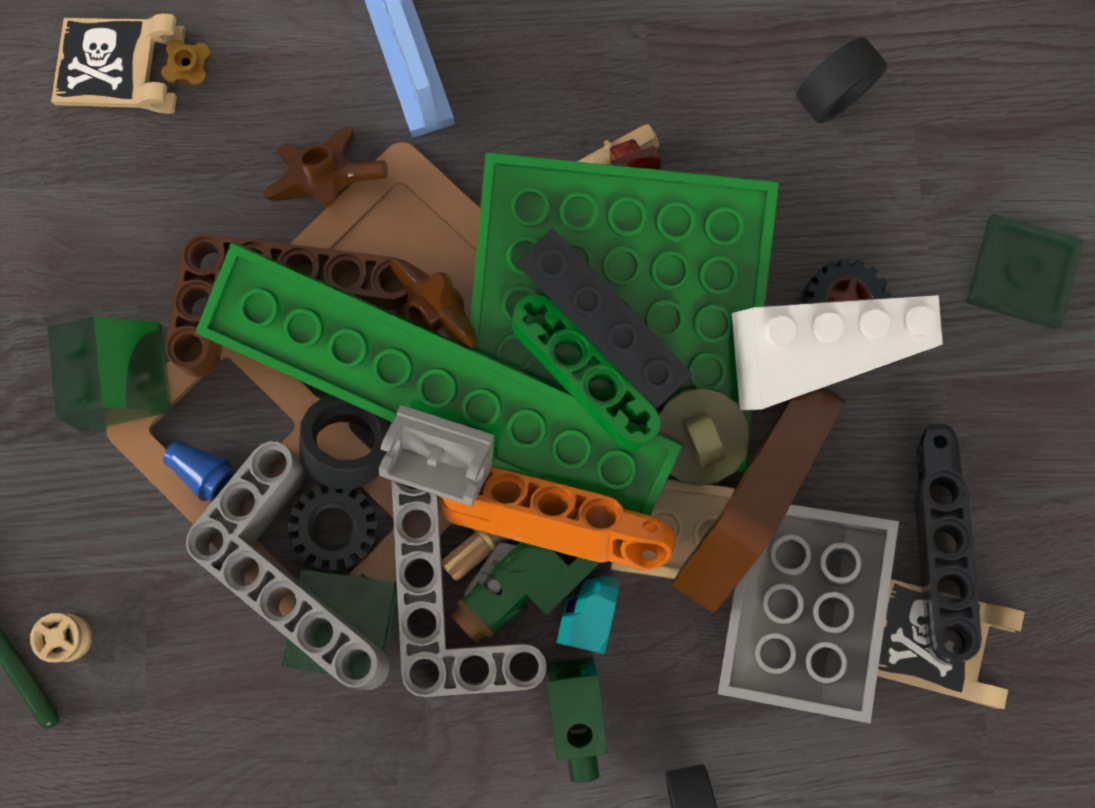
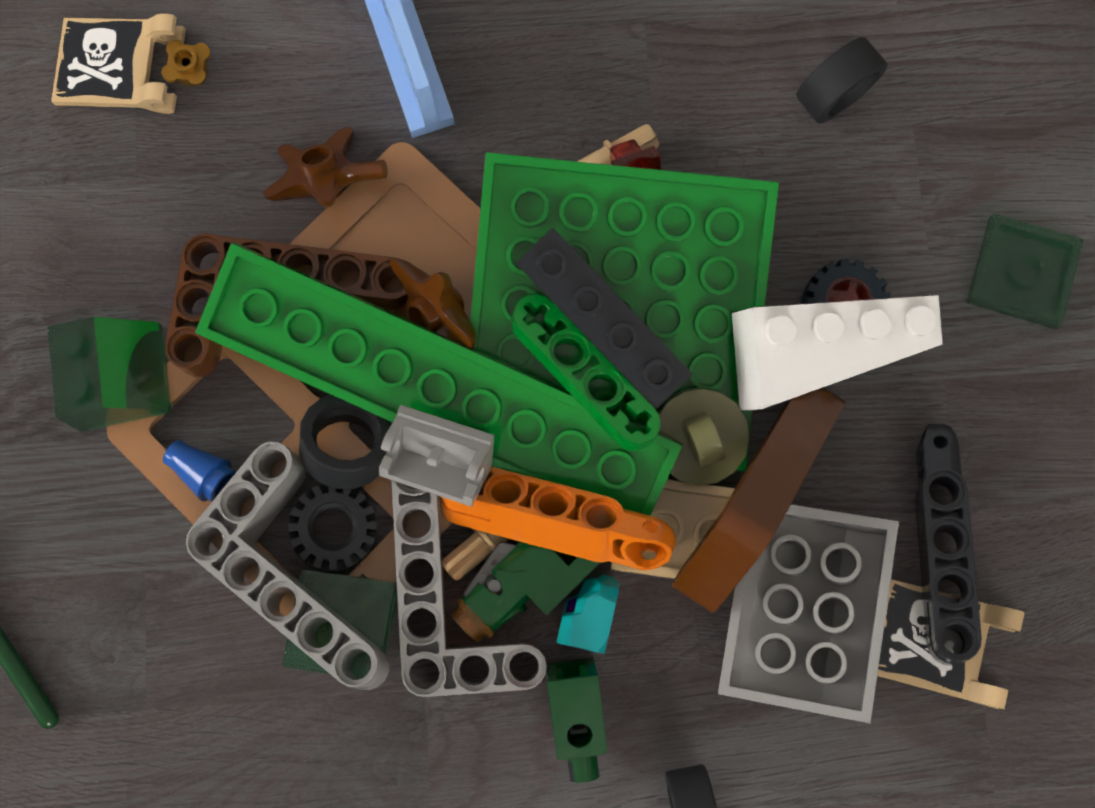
tan wheel [30,613,92,662] -> none

